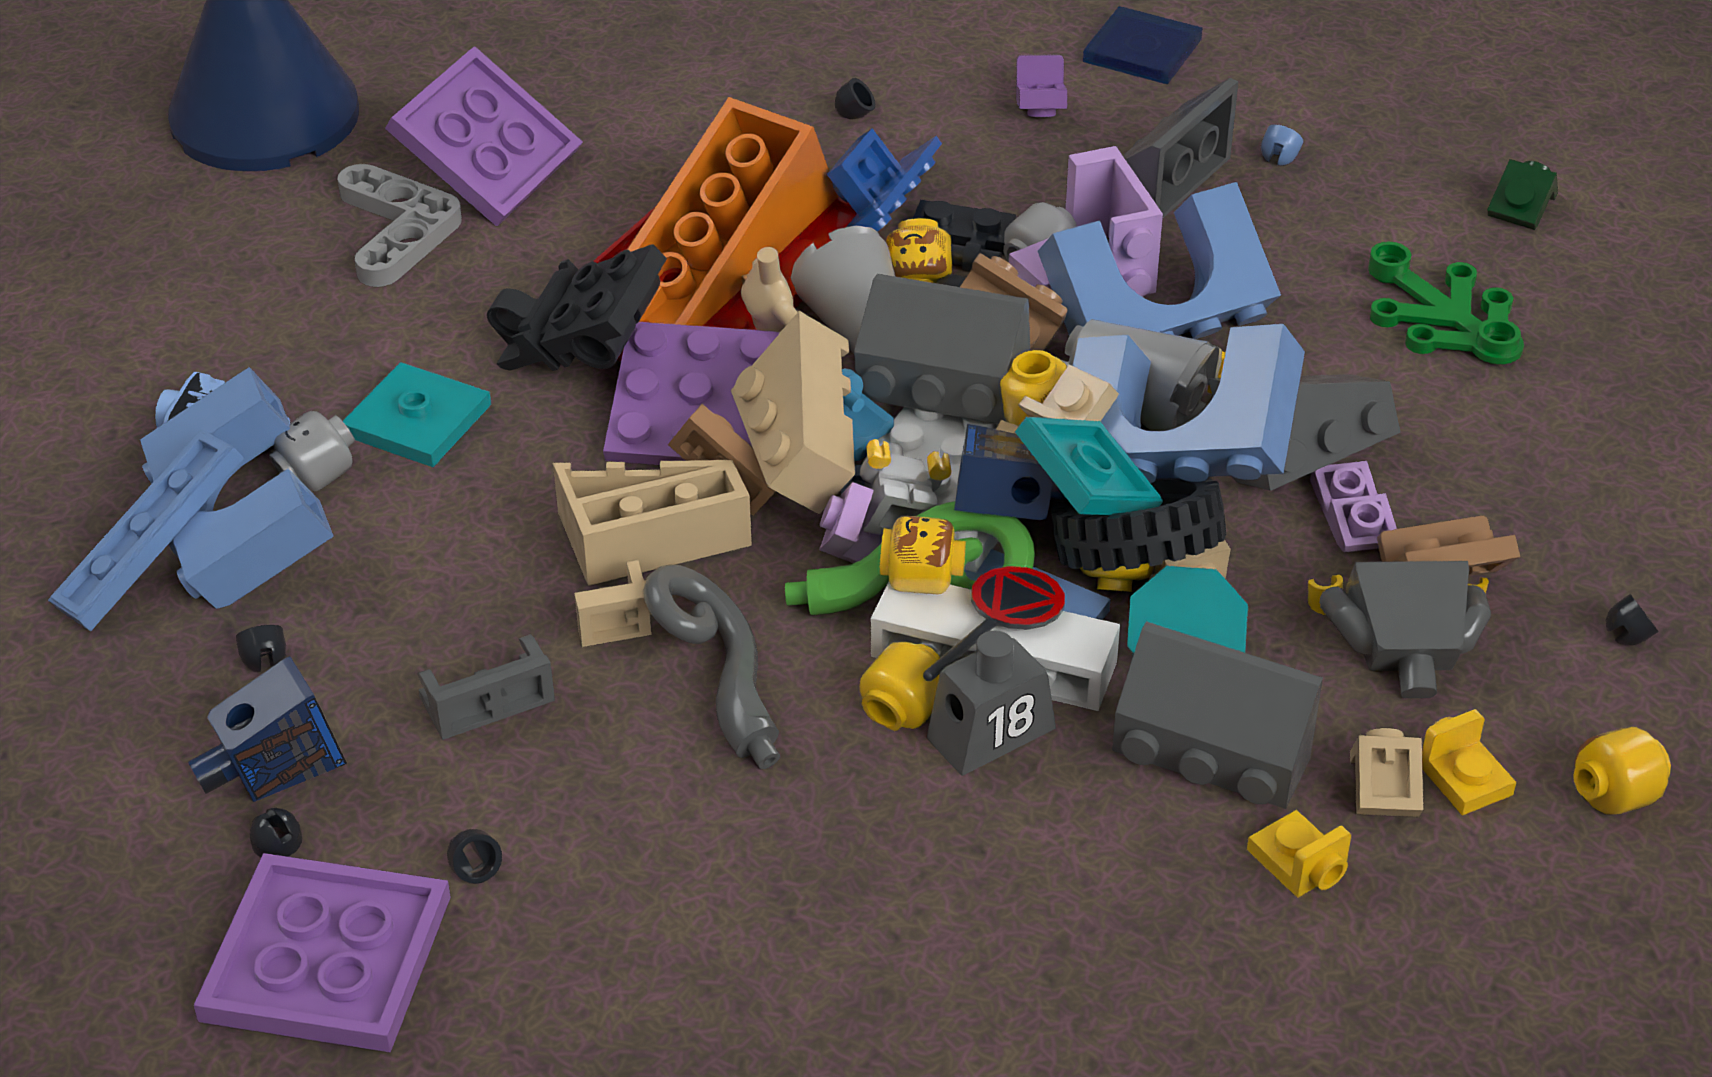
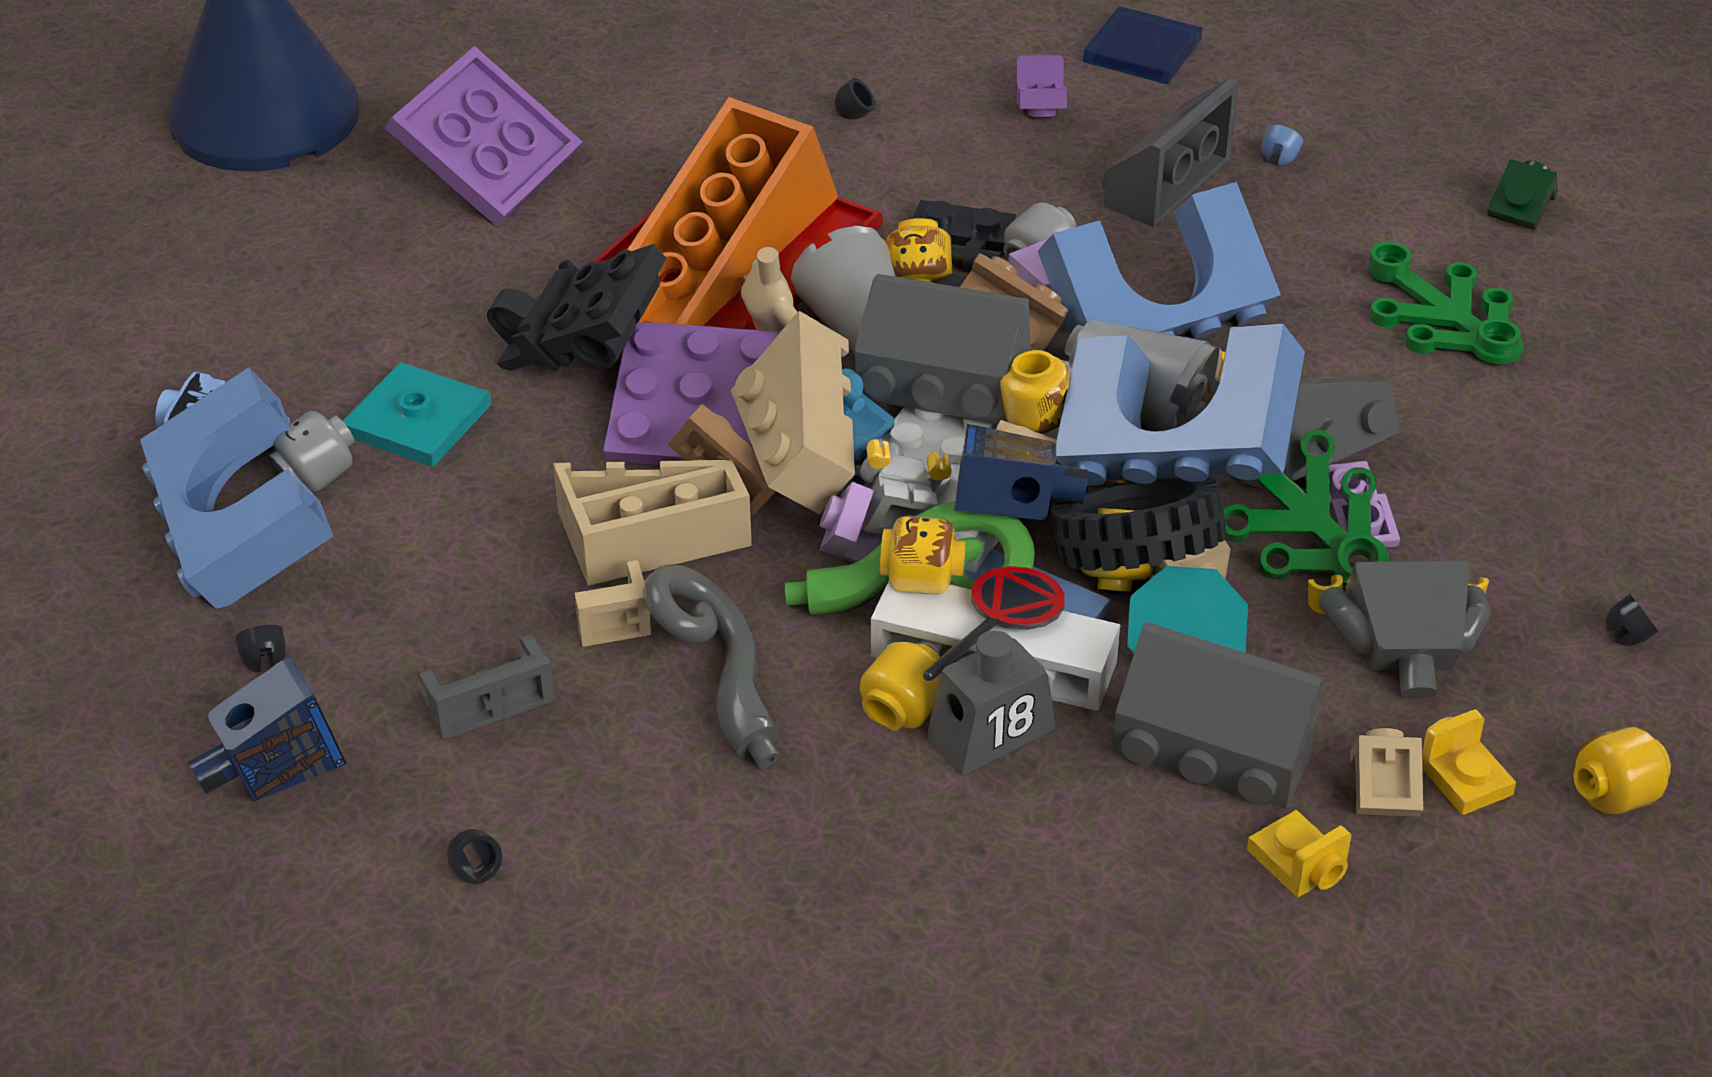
medium blue tile [48,429,244,632] -> none
medium lavender plate [194,853,451,1052] -> none
black hinge [250,808,302,858] -> none
light grey beam [337,164,462,287] -> none
blue bracket [827,128,942,231] -> none
teal plate [1015,417,1163,515] -> none
tan bracket [1018,365,1119,422] -> none
lavender panel [1066,146,1163,297] -> none
medium nougat bracket [1377,516,1520,576] -> none
none -> green plant [1224,429,1389,586]

